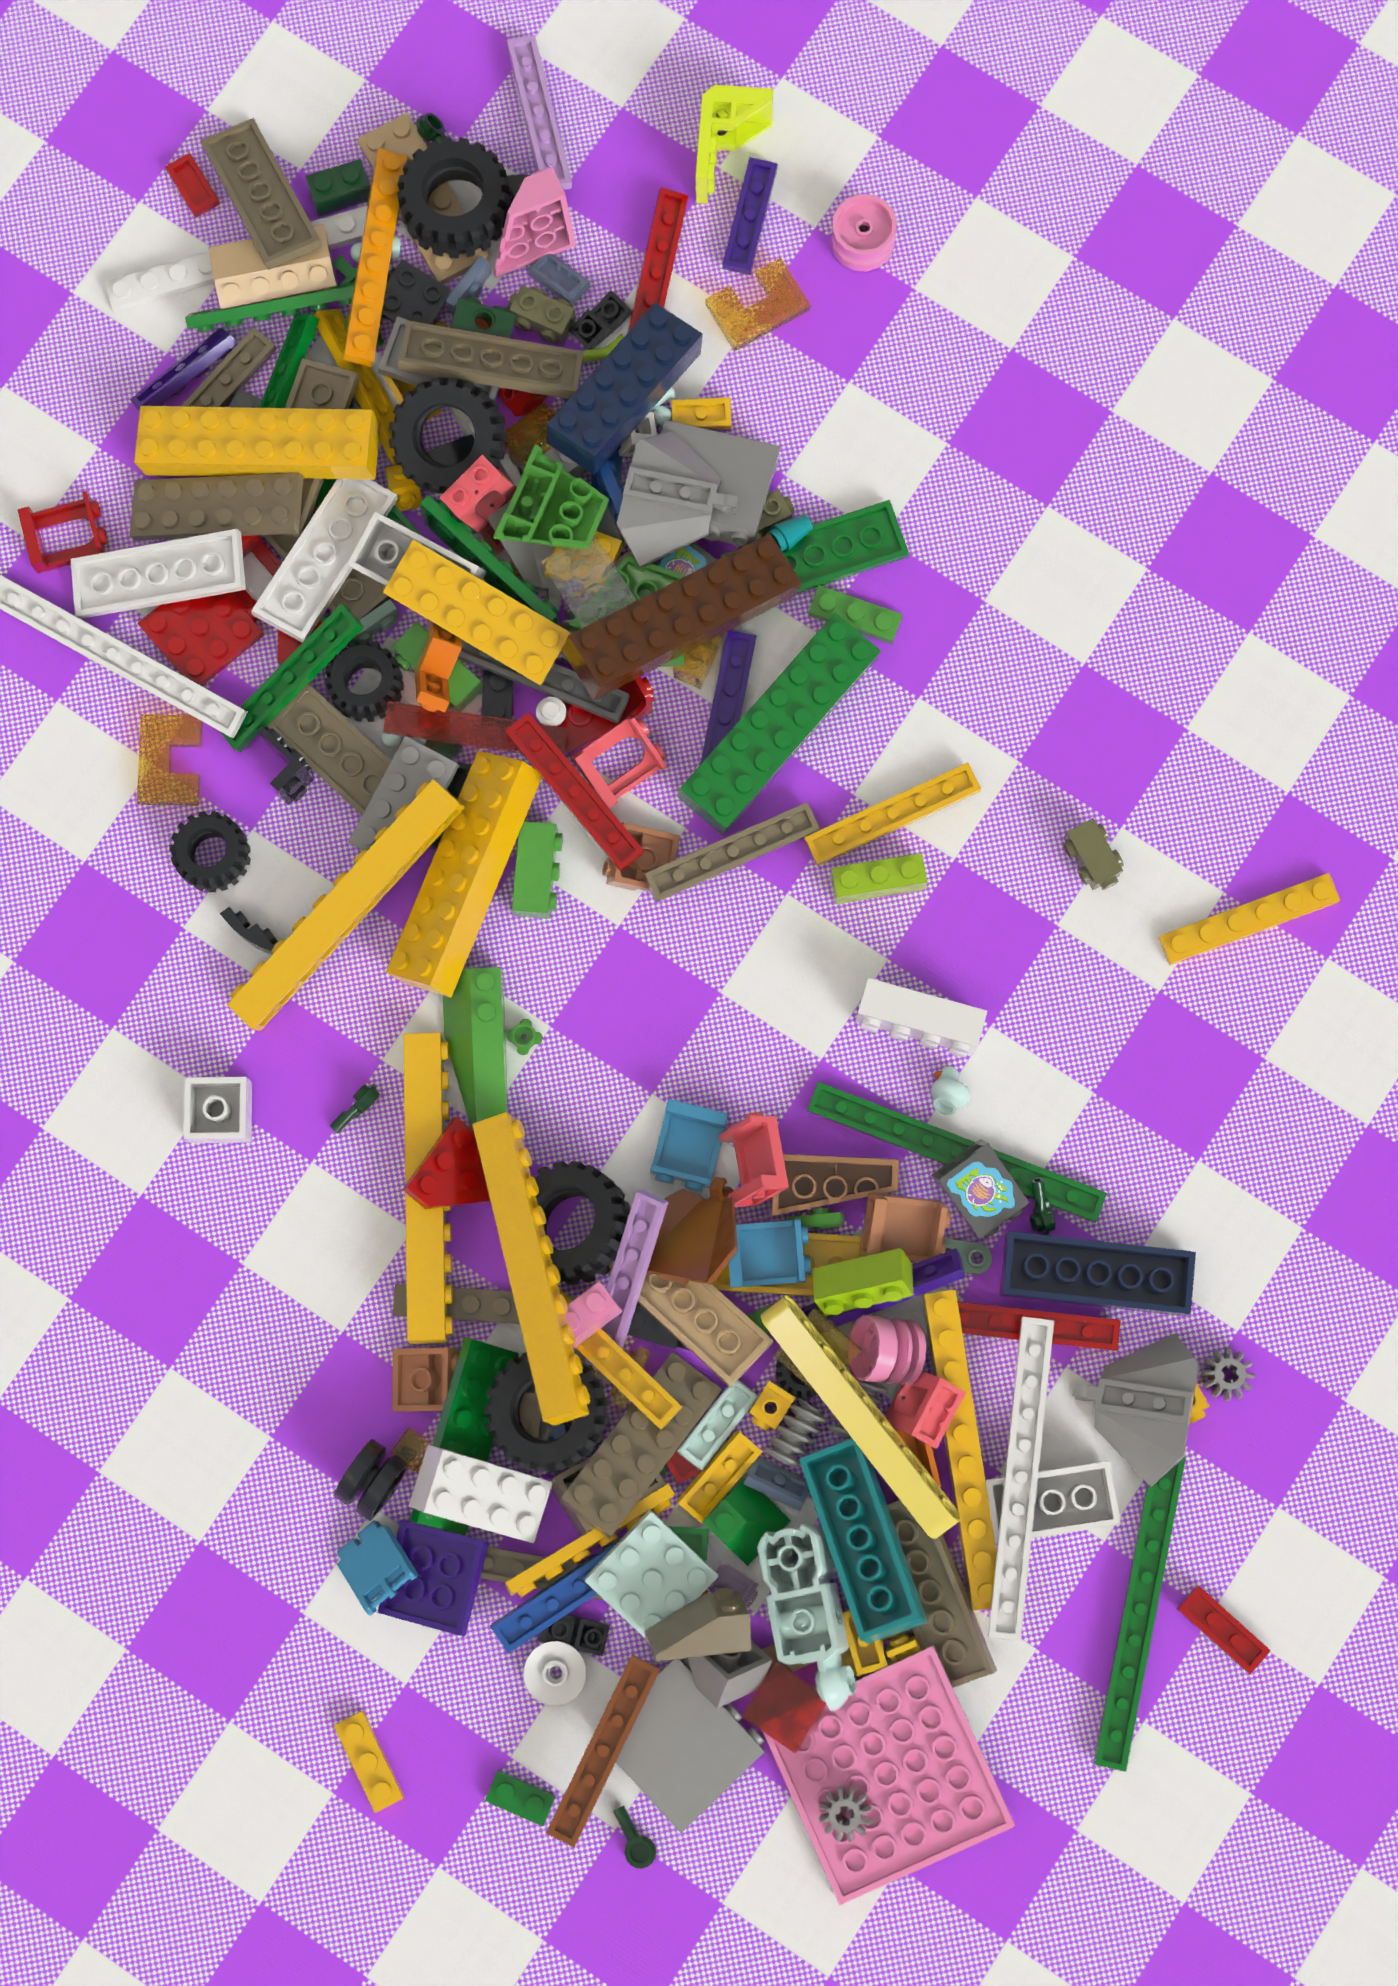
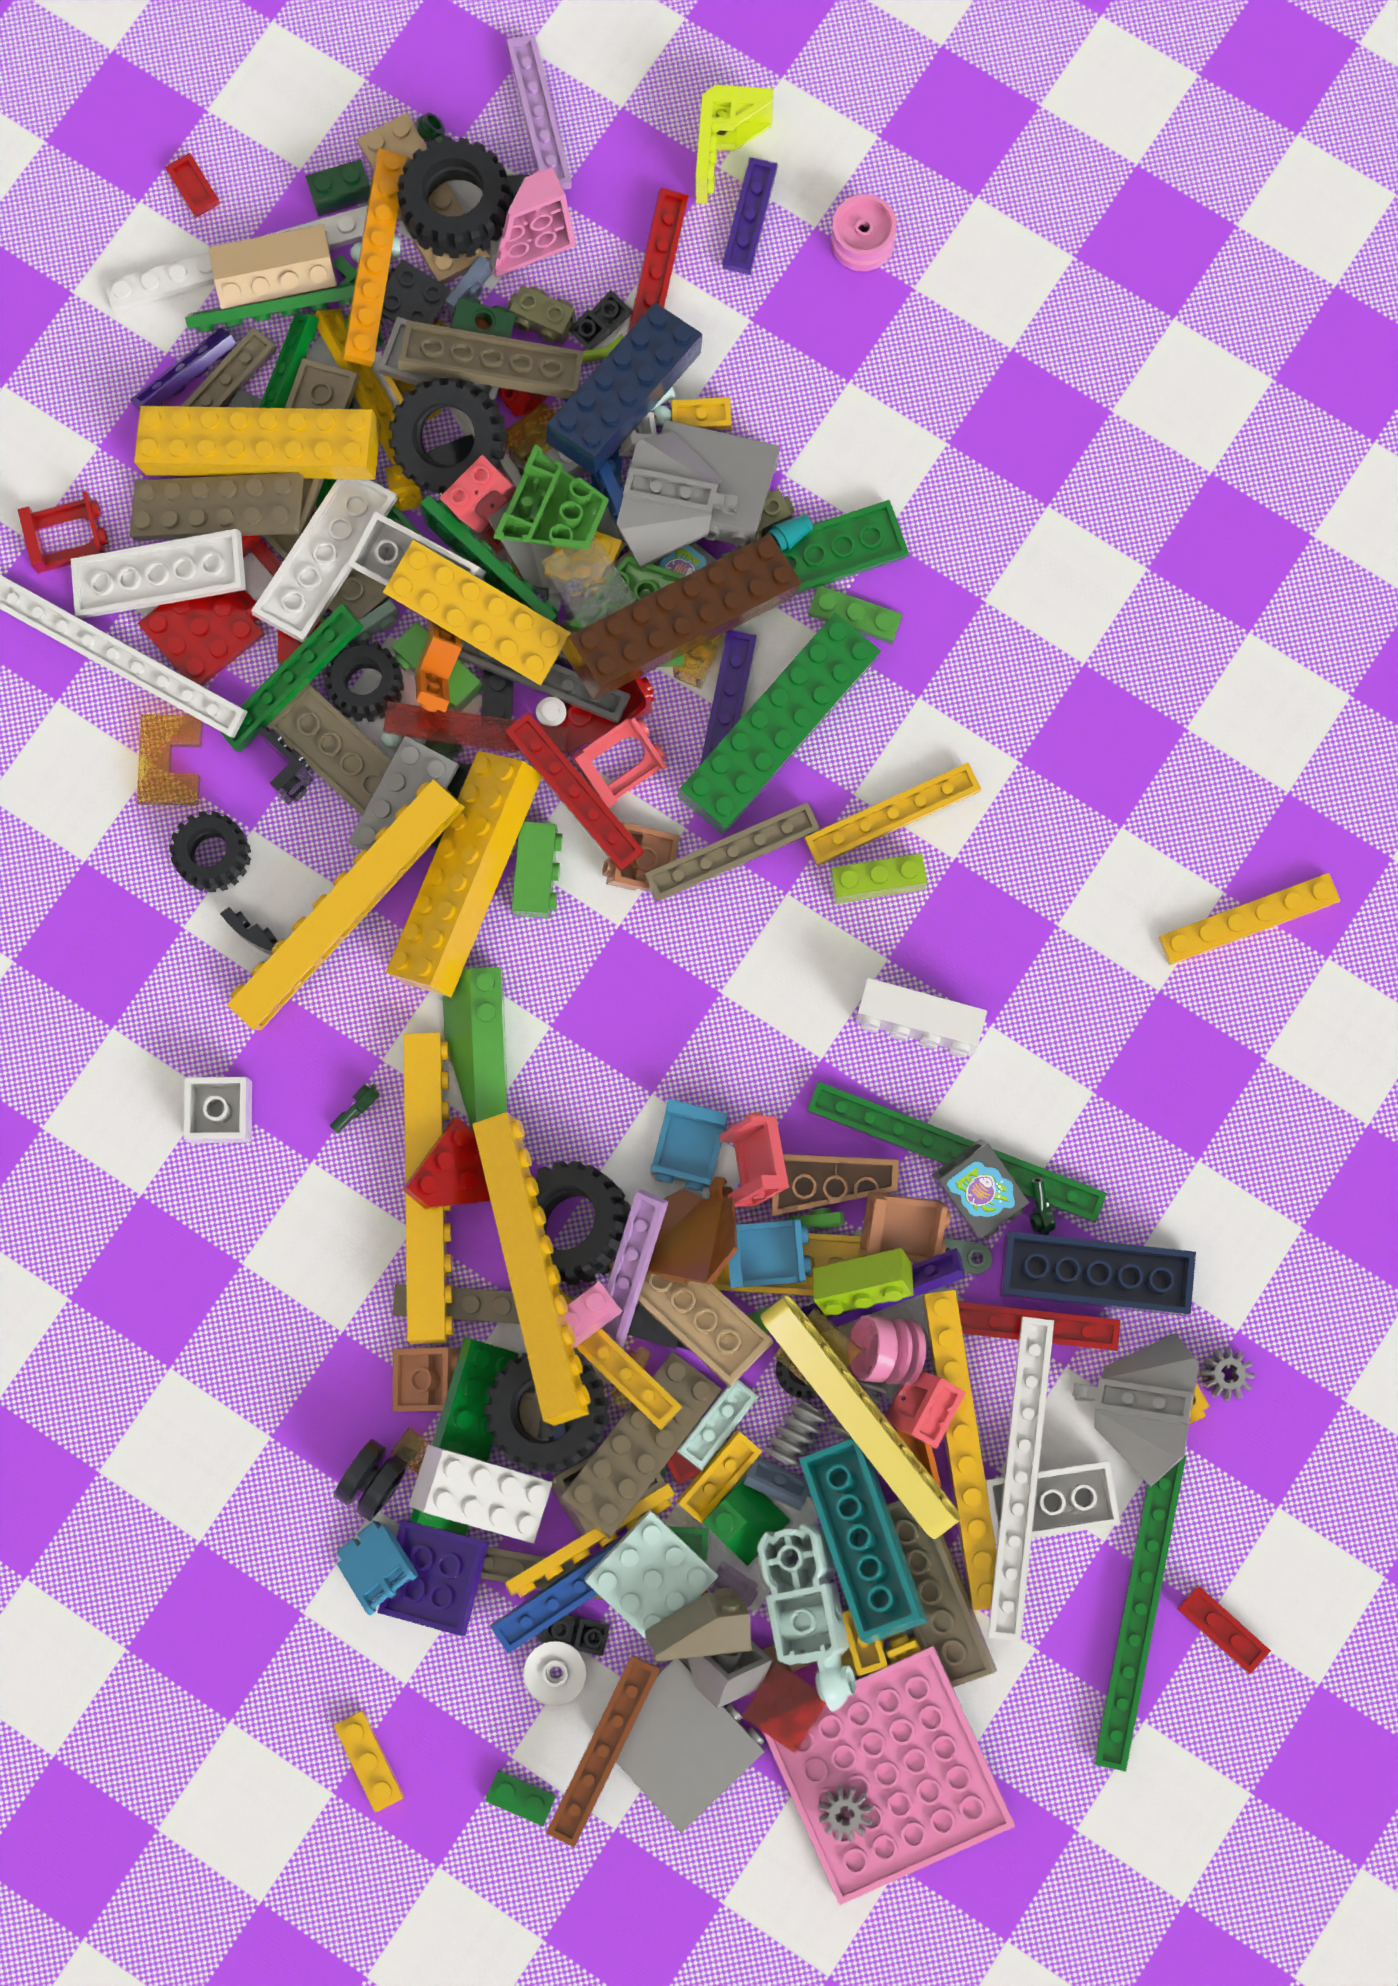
dark tan plate [200,118,322,270] -> none
bright green plate [506,1019,543,1055] -> none
sand blue plate [528,253,591,305] -> none
dark green plate [613,1805,657,1869] -> none
clear yellow plate [705,257,811,352] -> none
yellow brick [749,1381,795,1432] -> none
light aqua animal [931,1066,970,1115] -> none
olive brick [1063,818,1124,890] -> none

